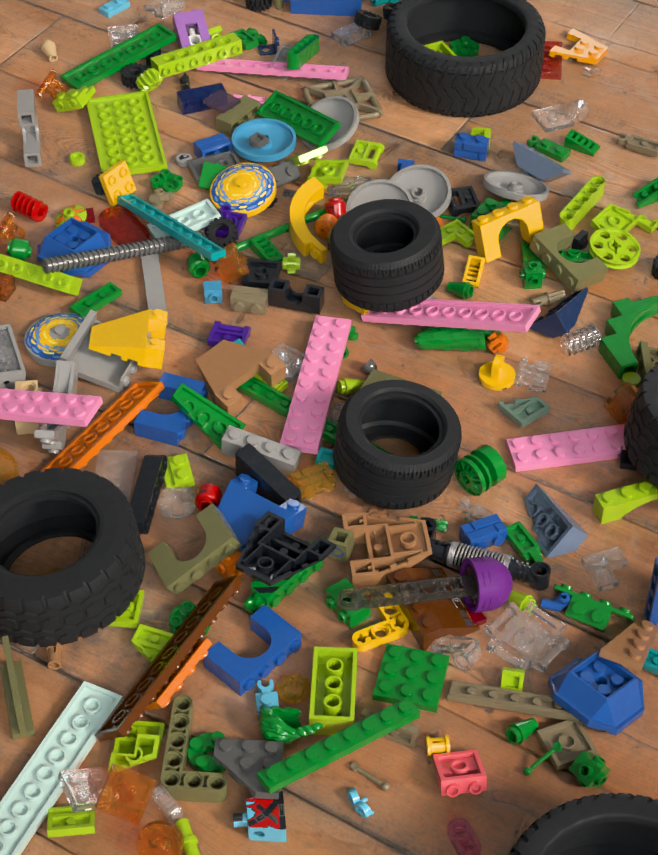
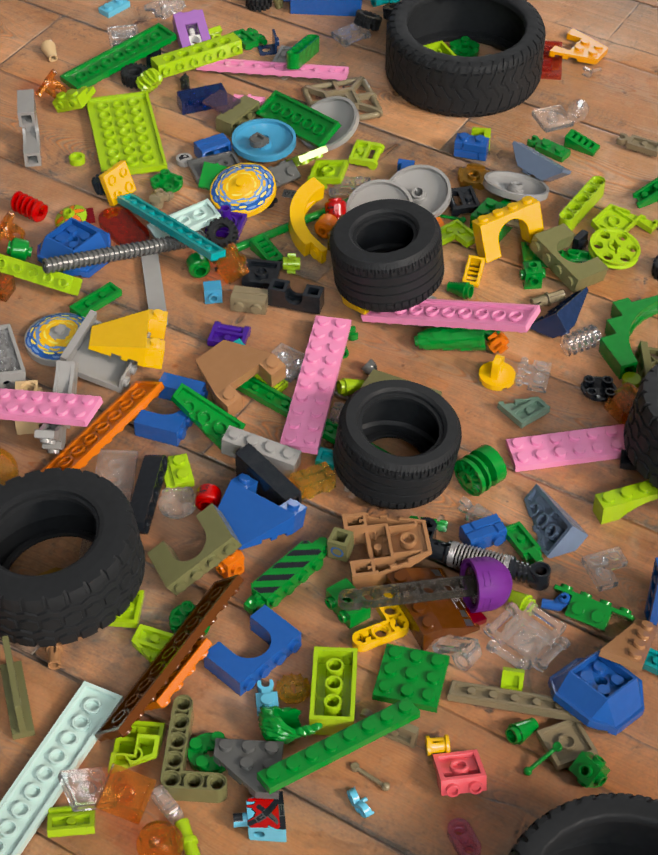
black wedge [236,511,337,586] -> none
none -> pearl gold plate [457,163,490,190]
none -> black dish [581,375,618,402]

